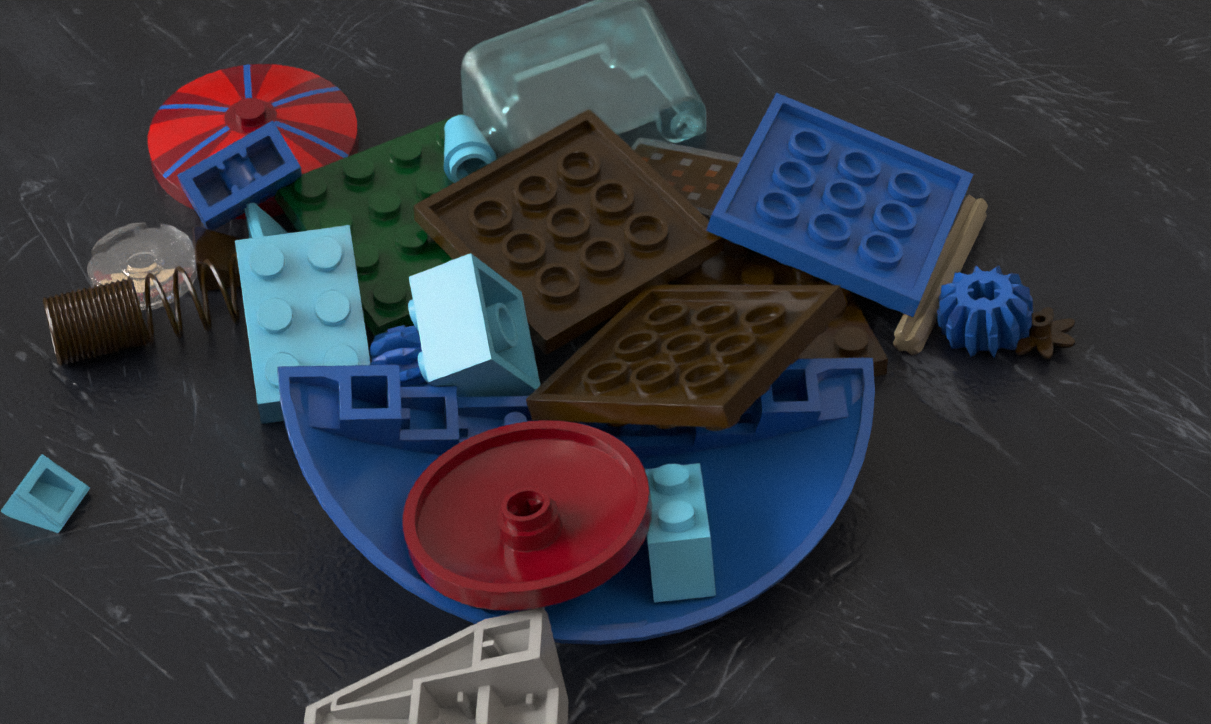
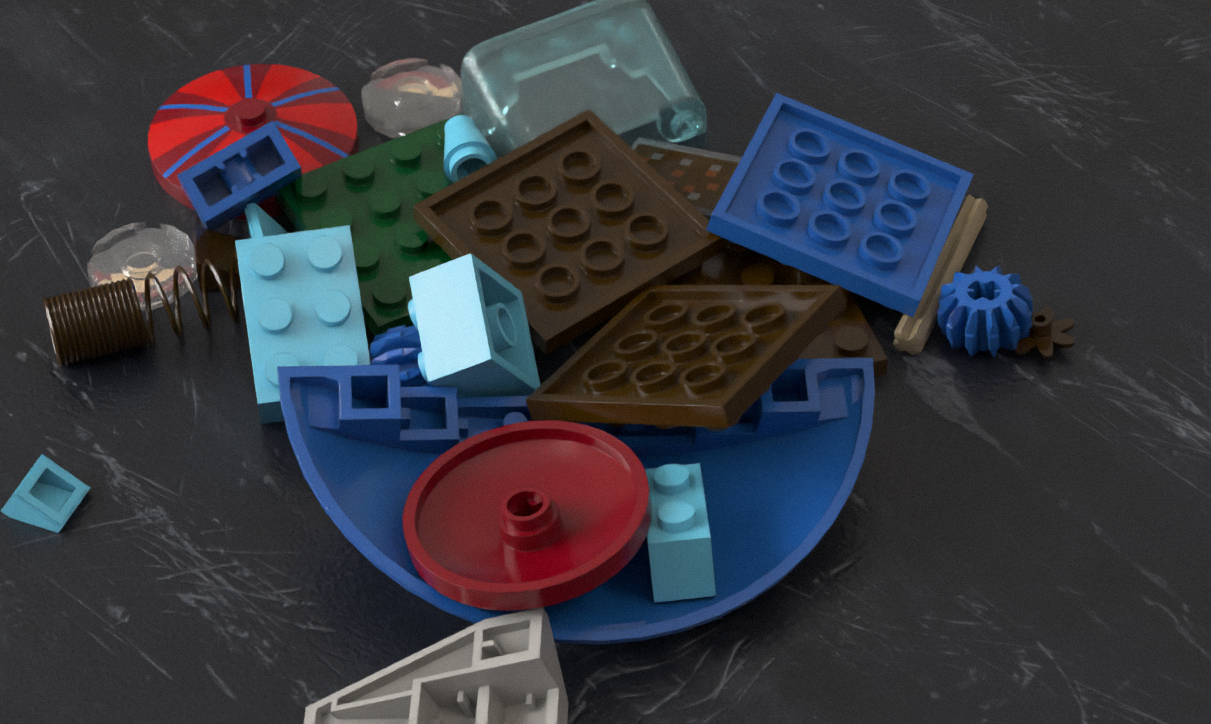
none -> clear tile [361,58,465,138]

